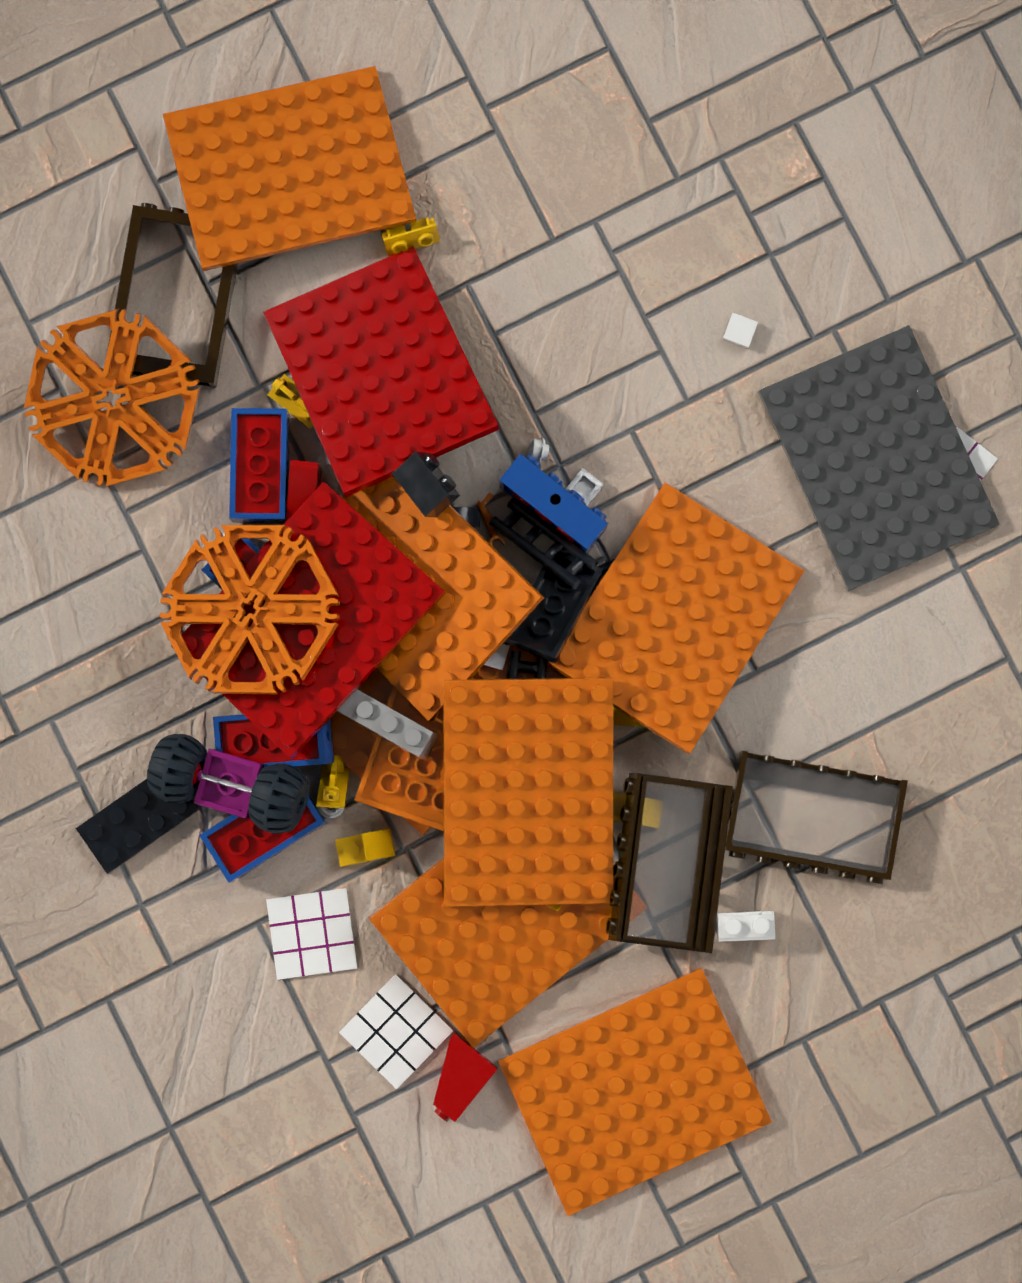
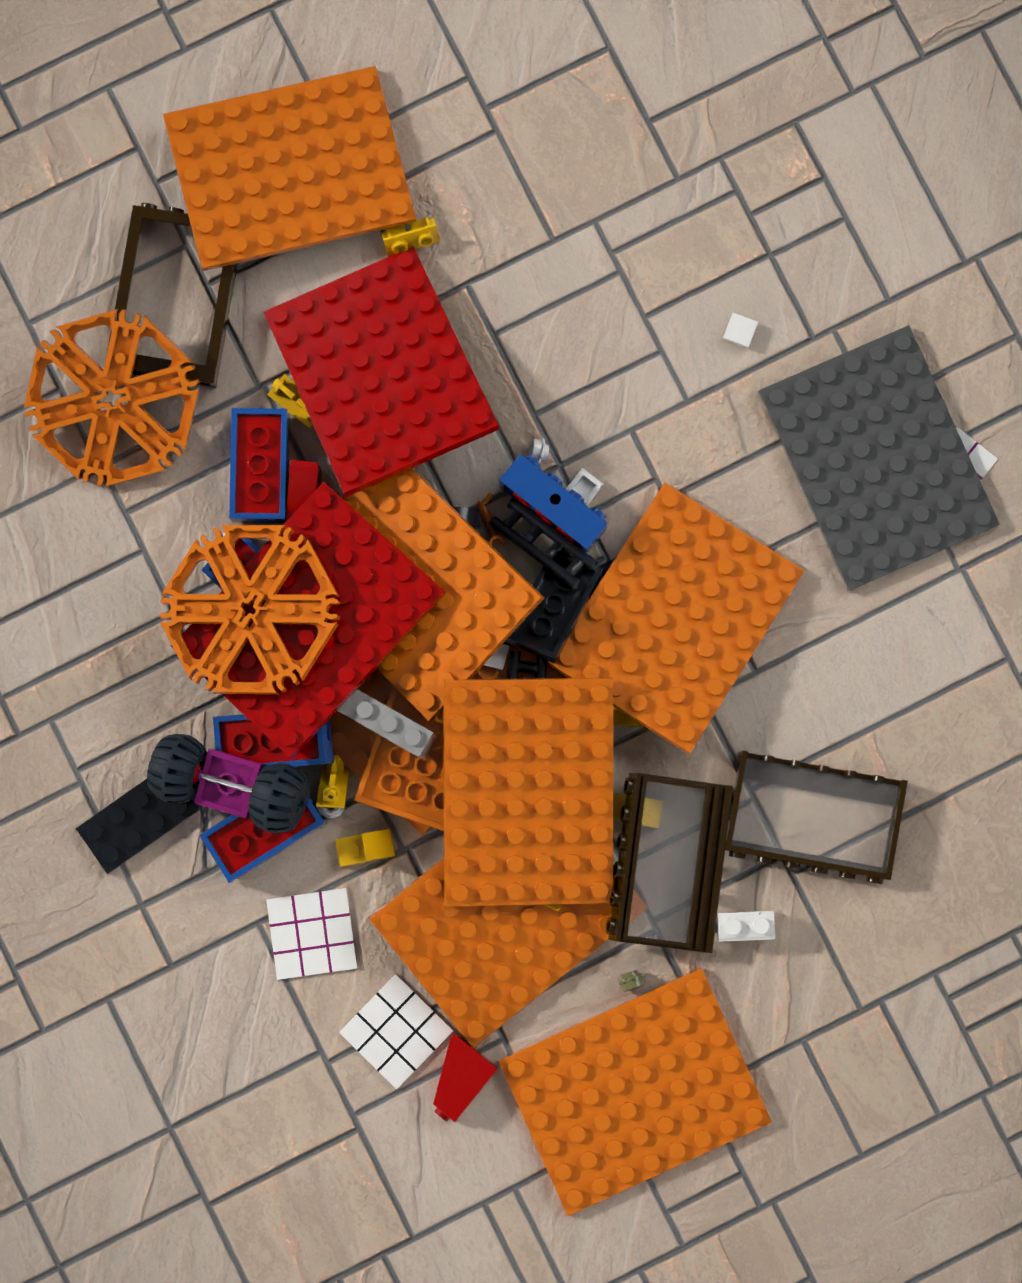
black brick [392,451,460,518] -> none
none -> olive plate [619,970,645,992]

